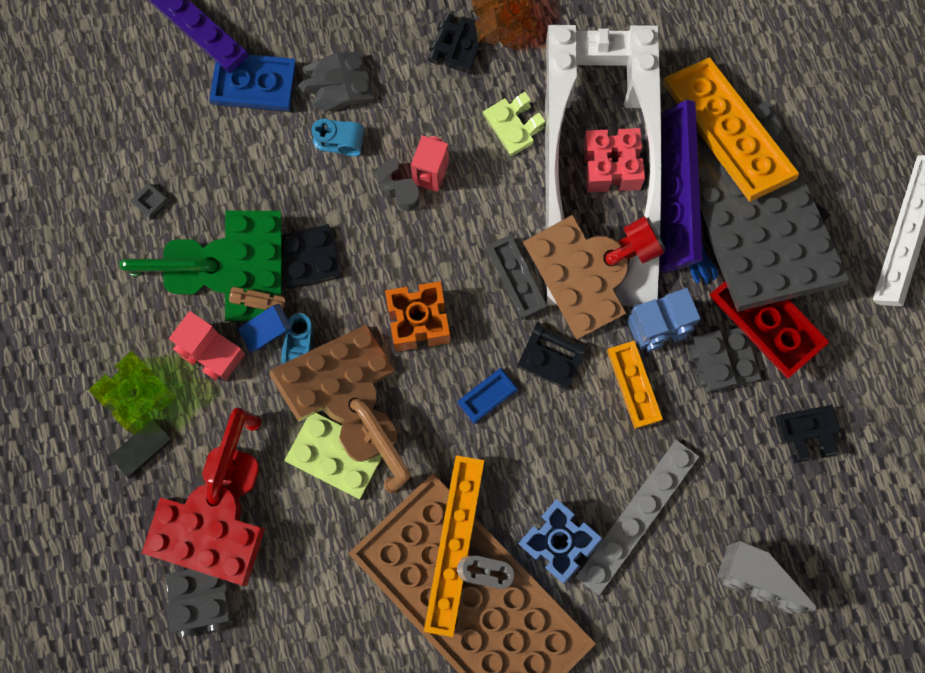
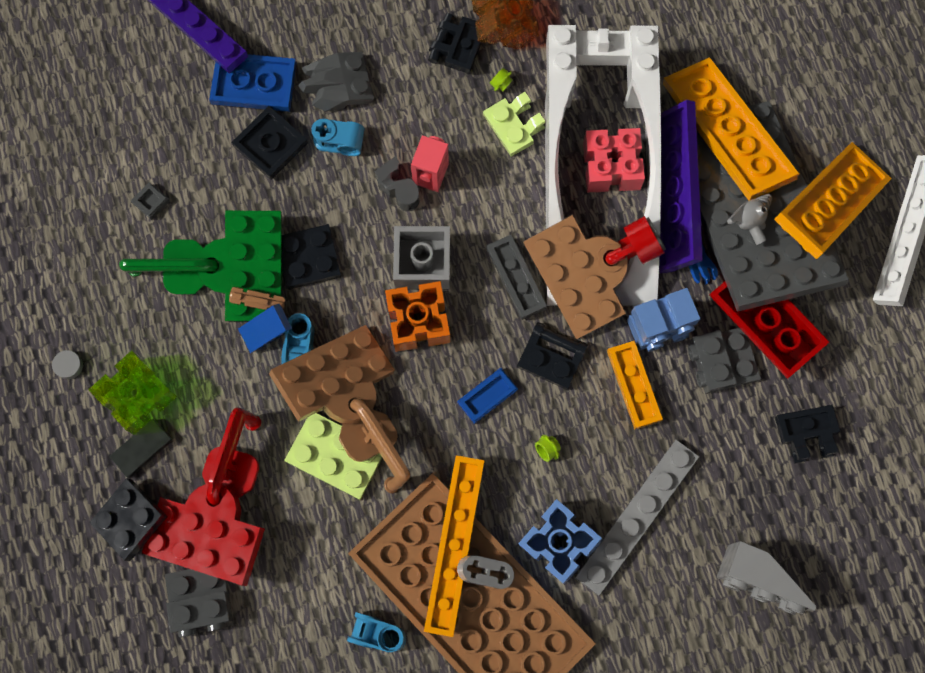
coral brick [169,311,245,381] -> none
none -> light grey tile [52,350,83,379]
none -> black plate [89,478,168,561]
none -> black plate [231,106,308,180]
none -> dark azure piece [347,612,406,652]
none -> light grey brick [393,226,450,289]
none -> lime plate [489,67,513,92]
none -> lime plate [535,435,561,462]
none -> light grey piece [727,194,773,245]
none -> light orange plate [774,142,892,259]

